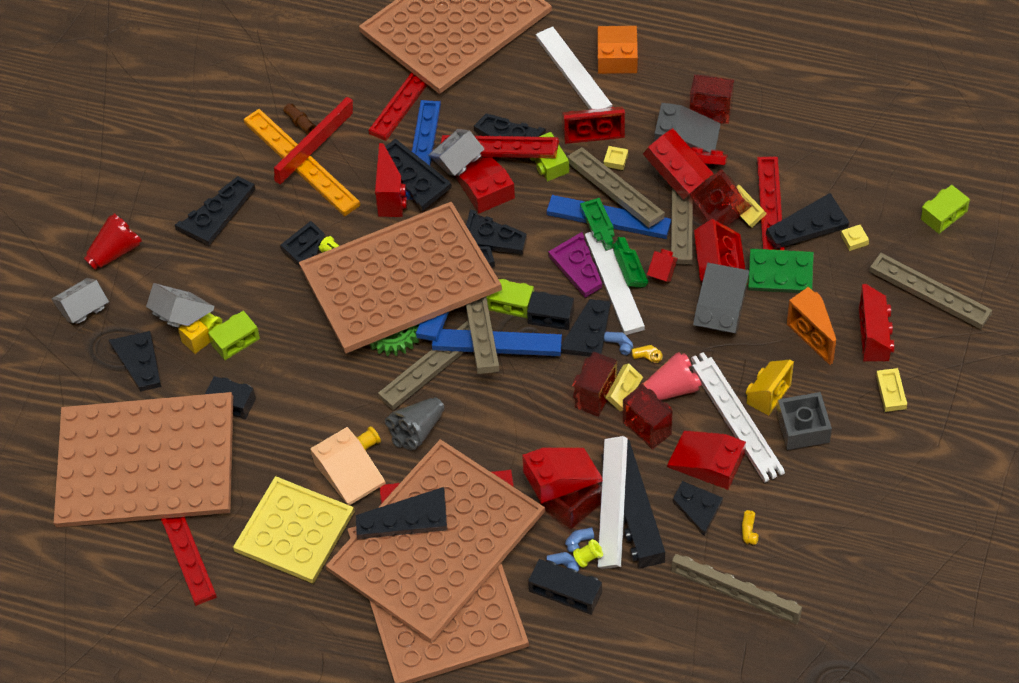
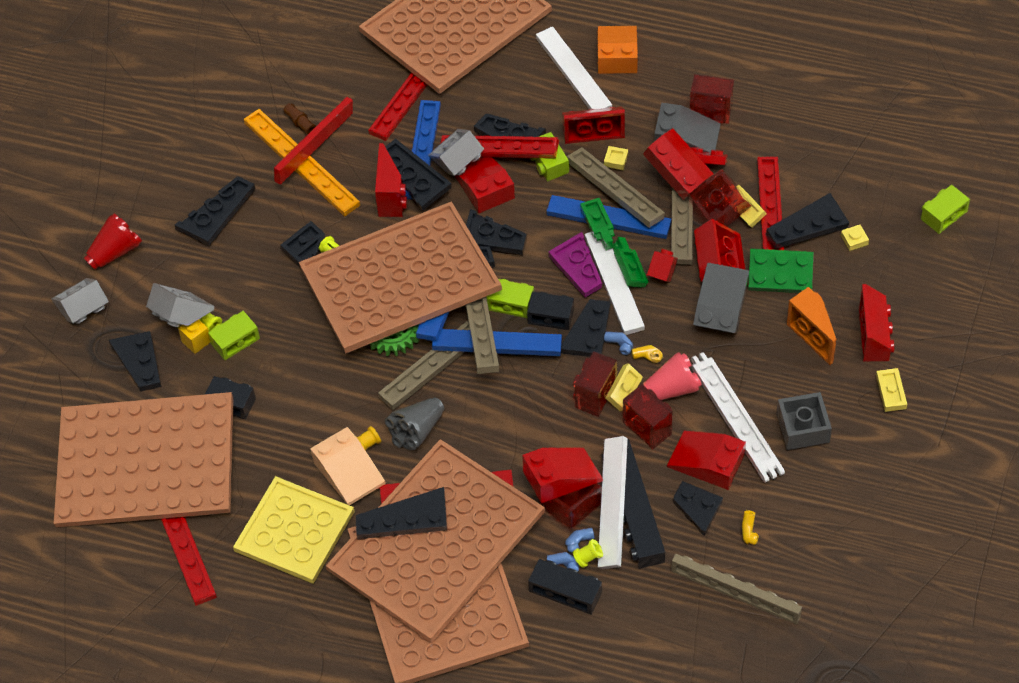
yellow slope [745,360,794,416] -> none
dark tan plate [869,253,992,329] -> none

